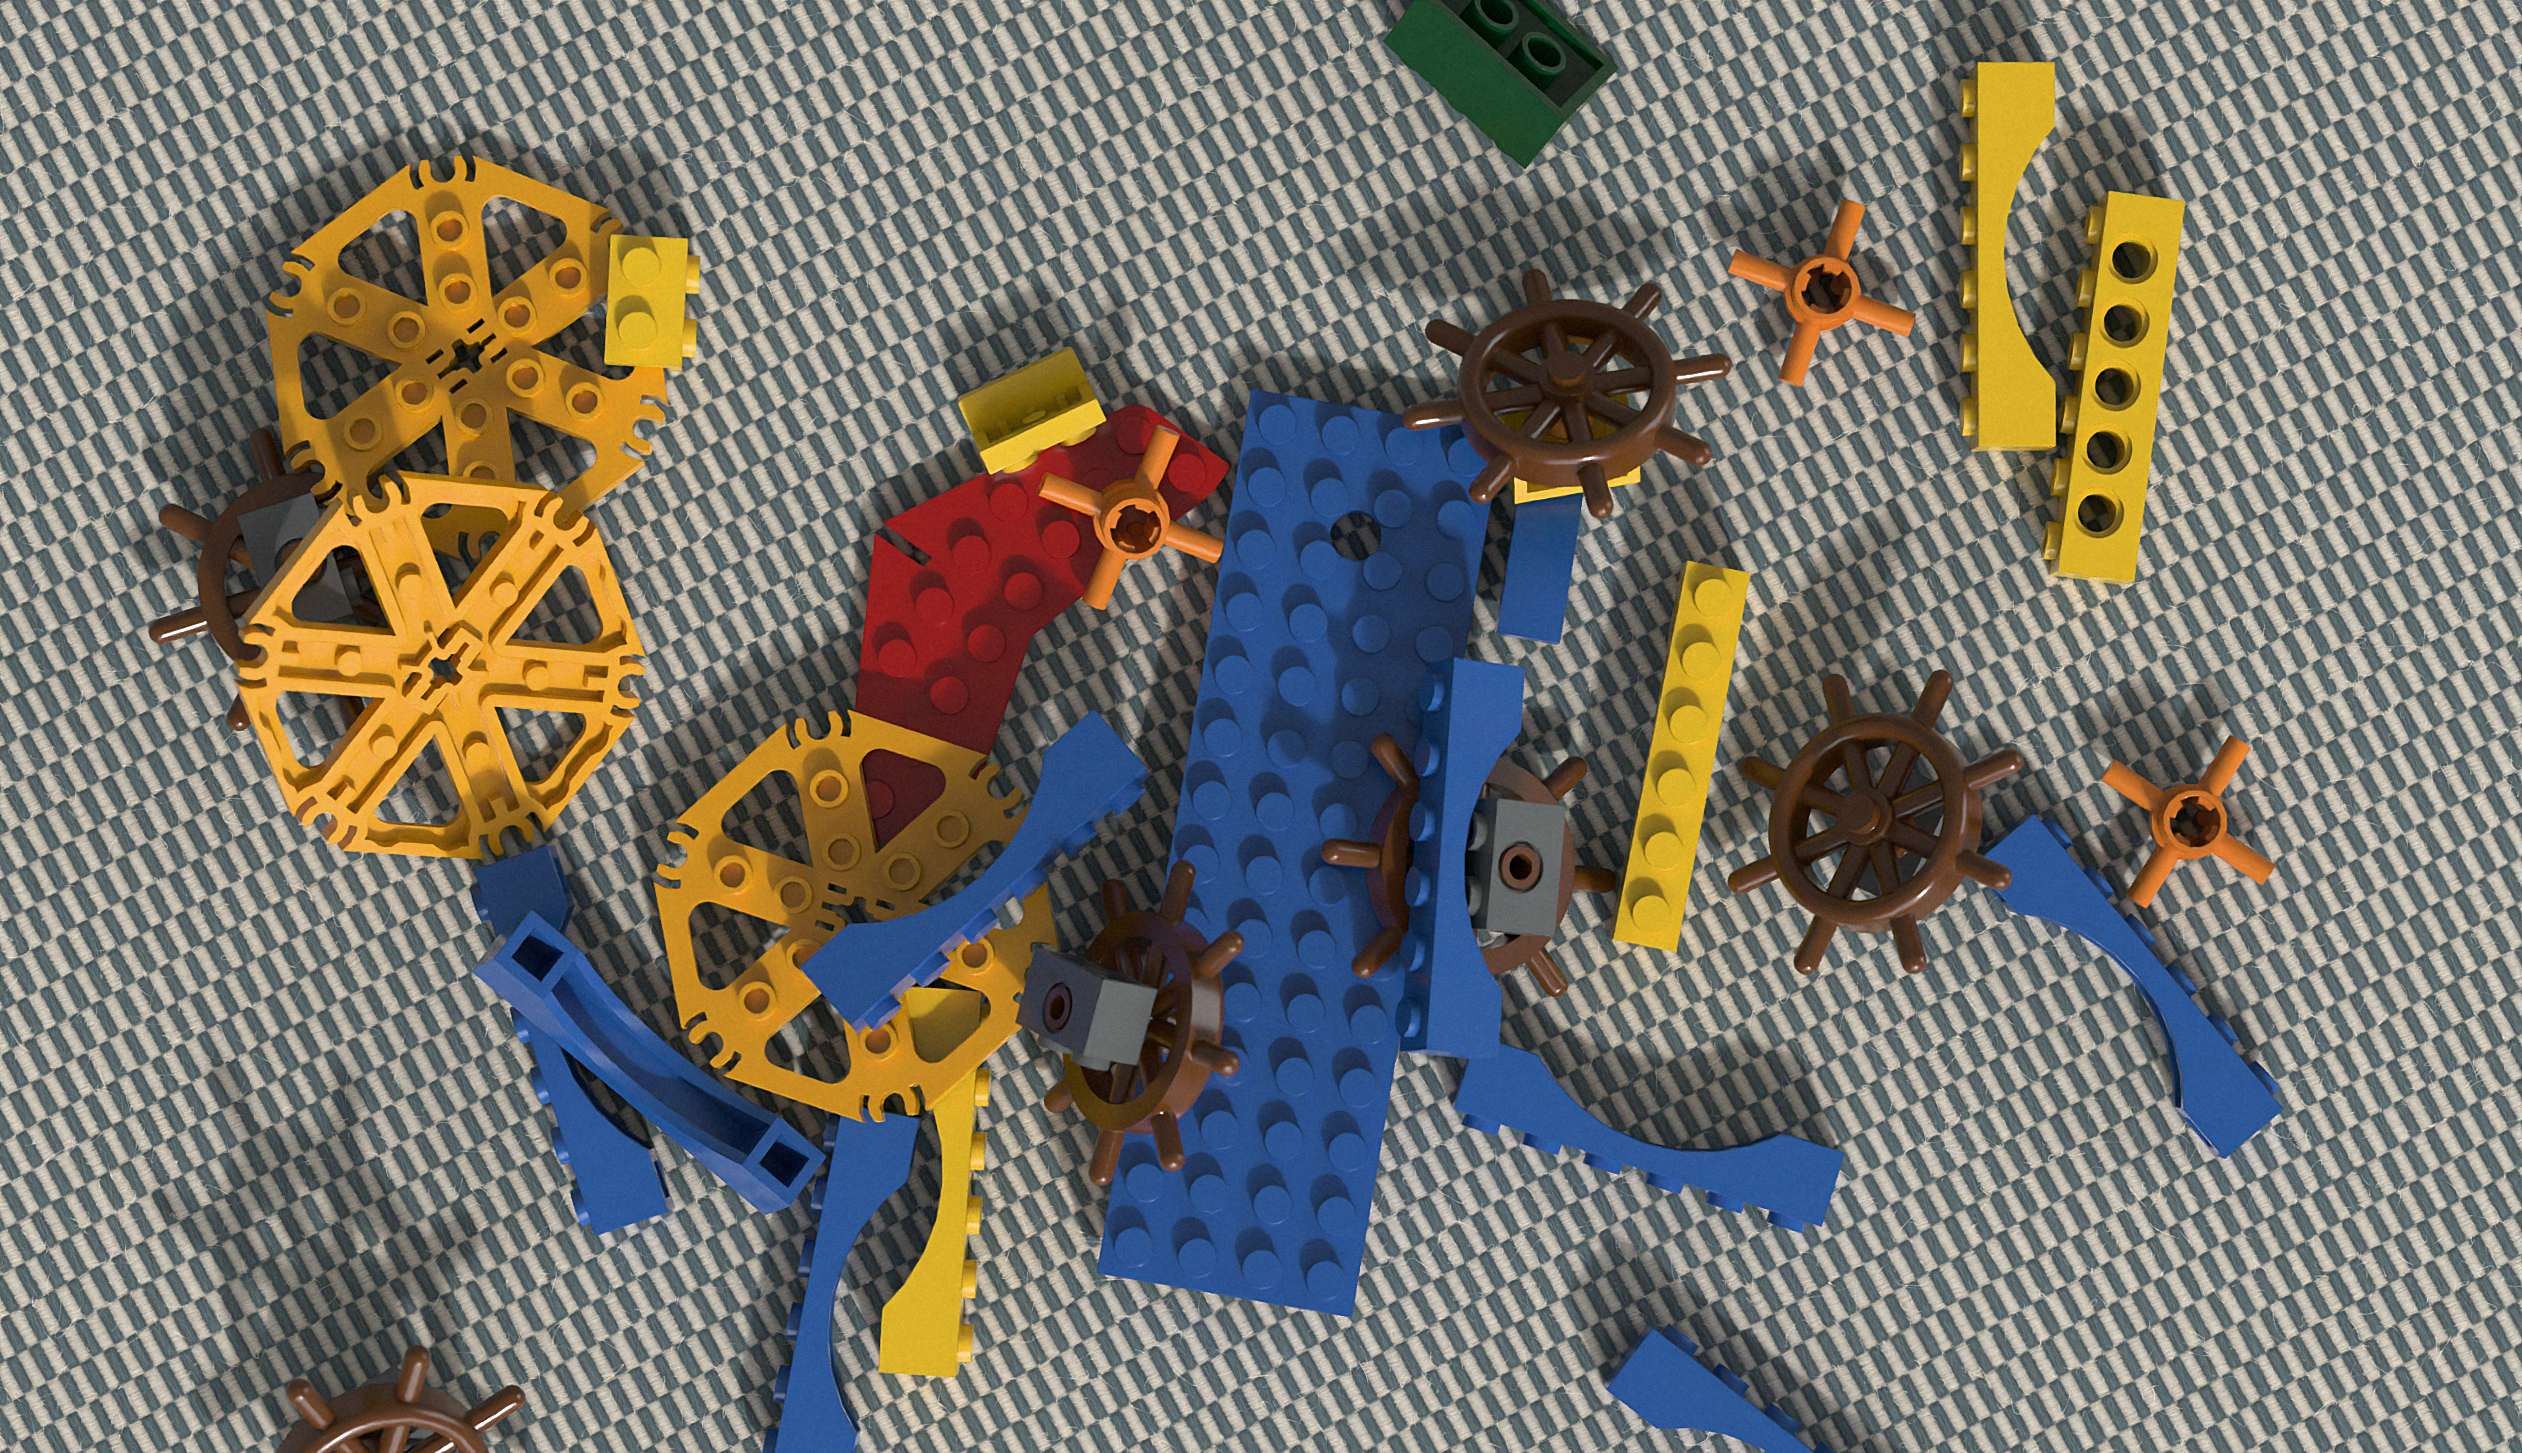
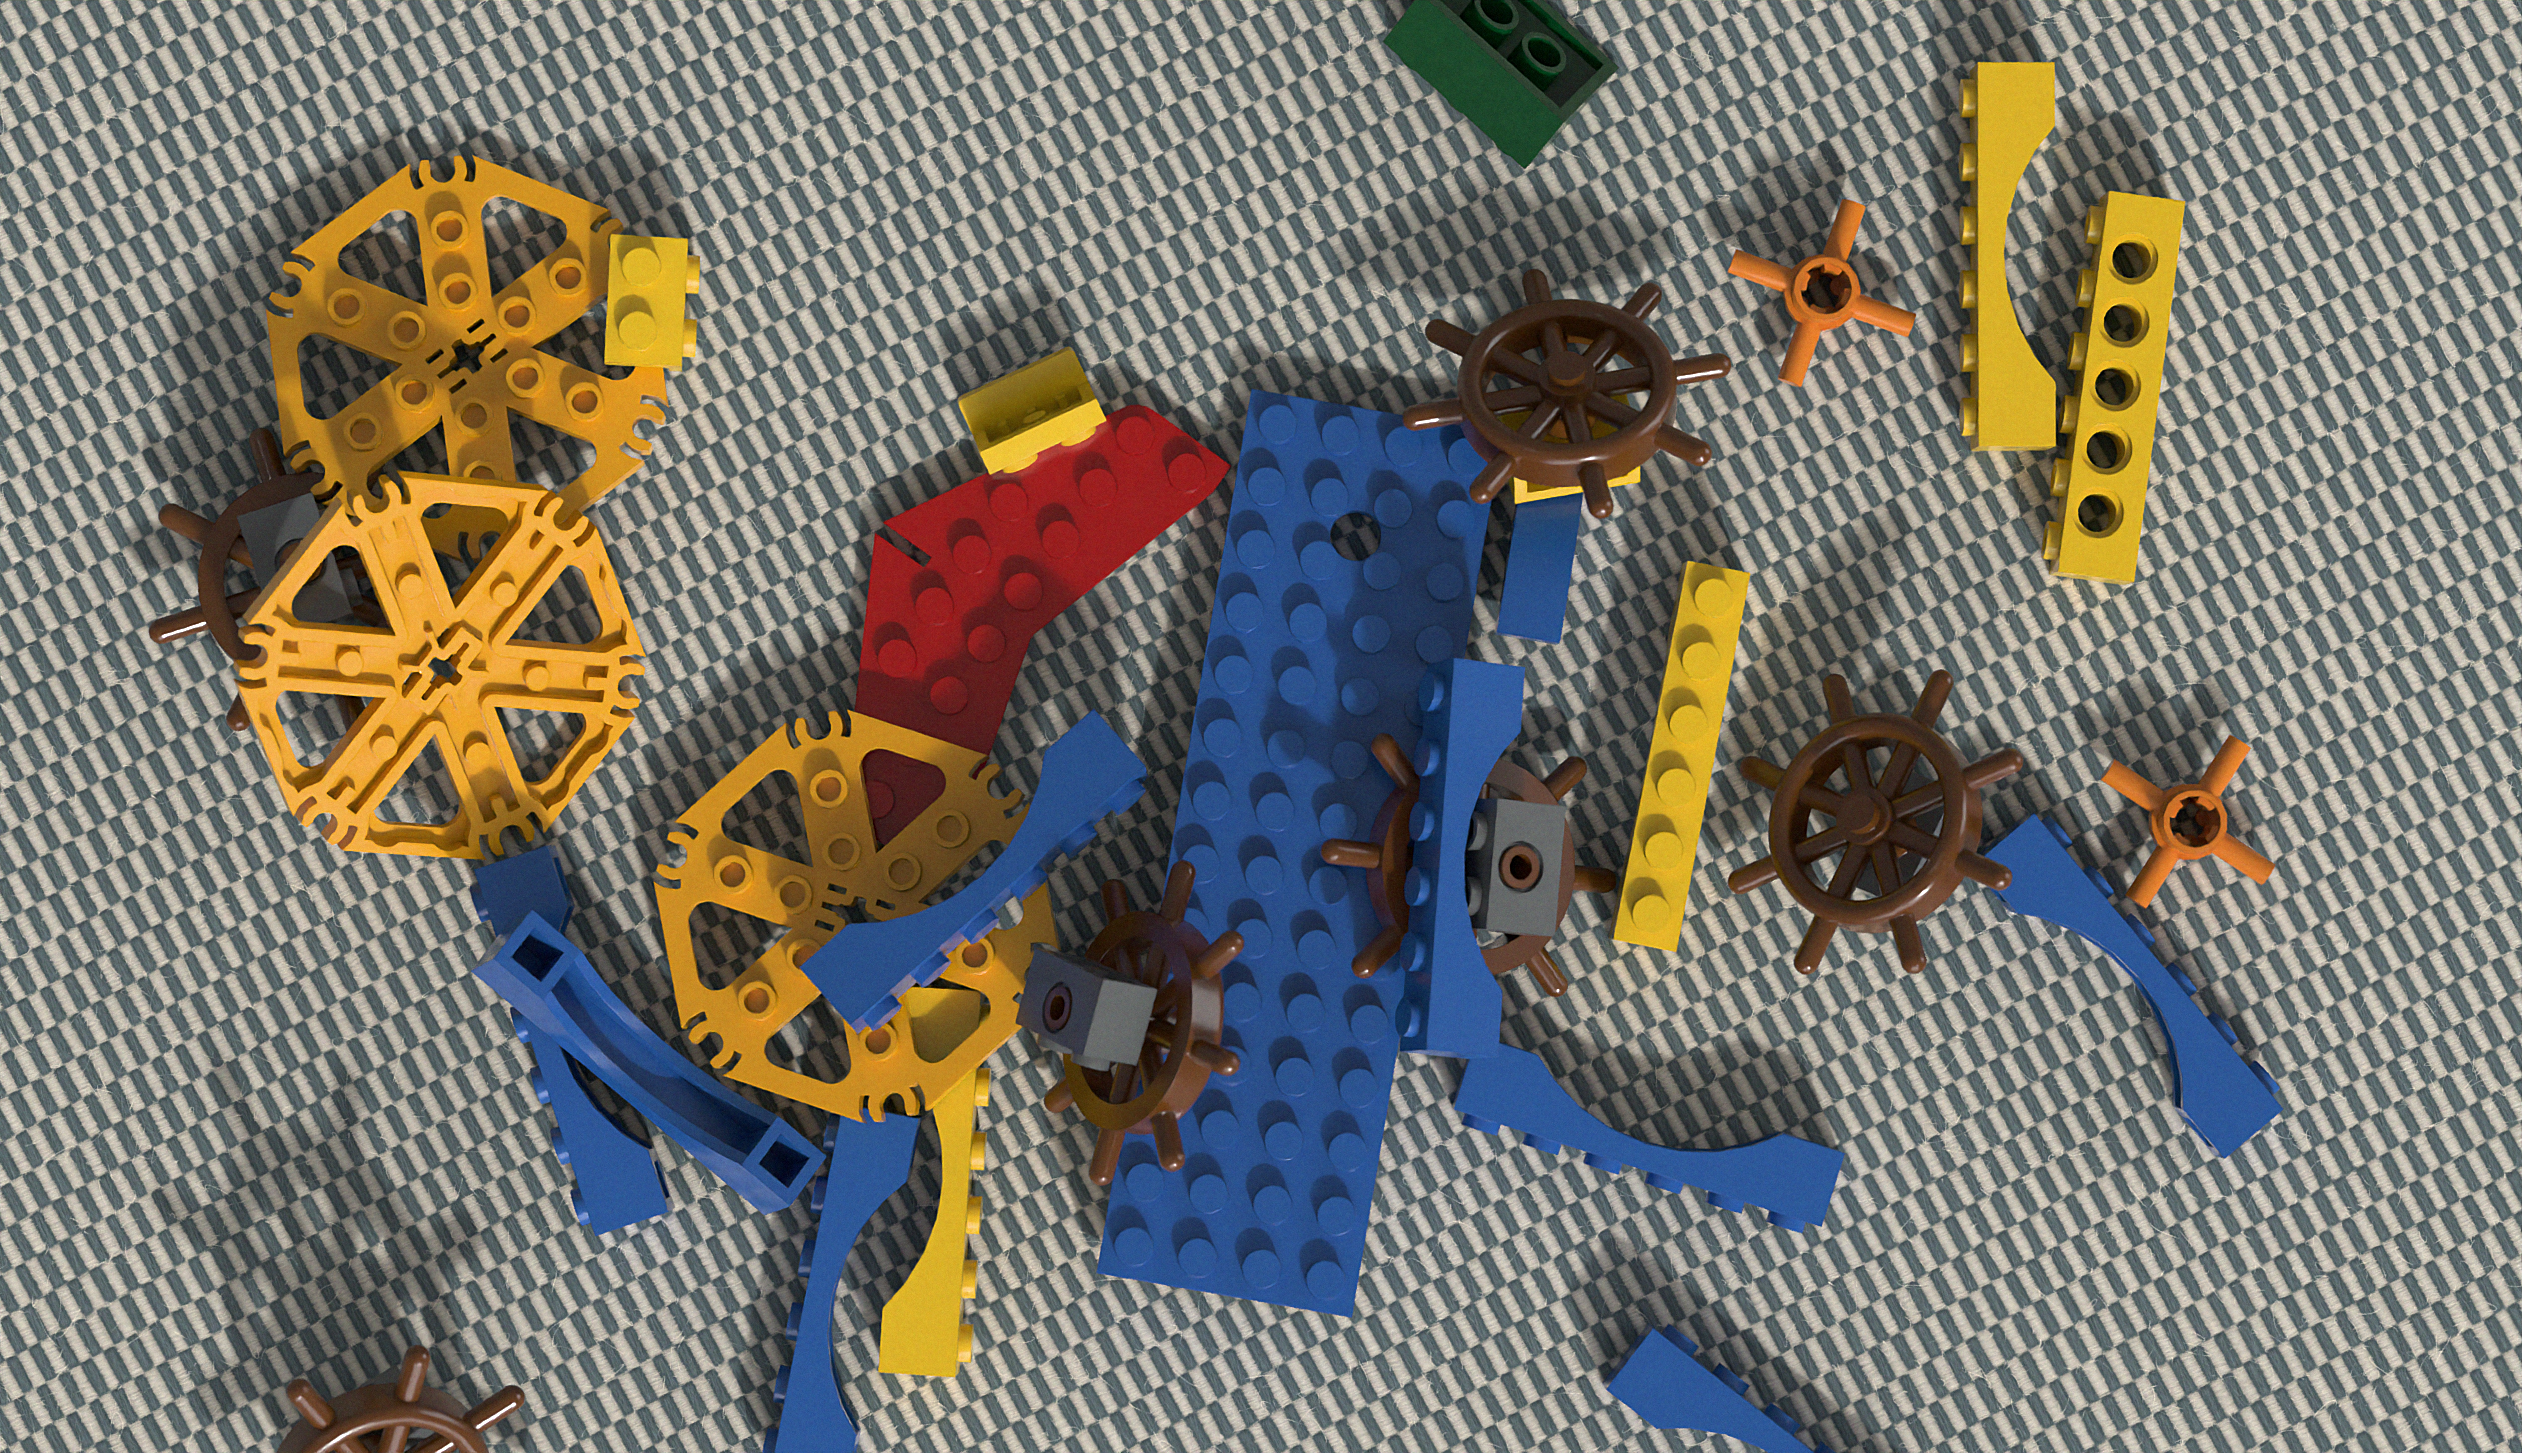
orange bar [1037,425,1224,610] -> none

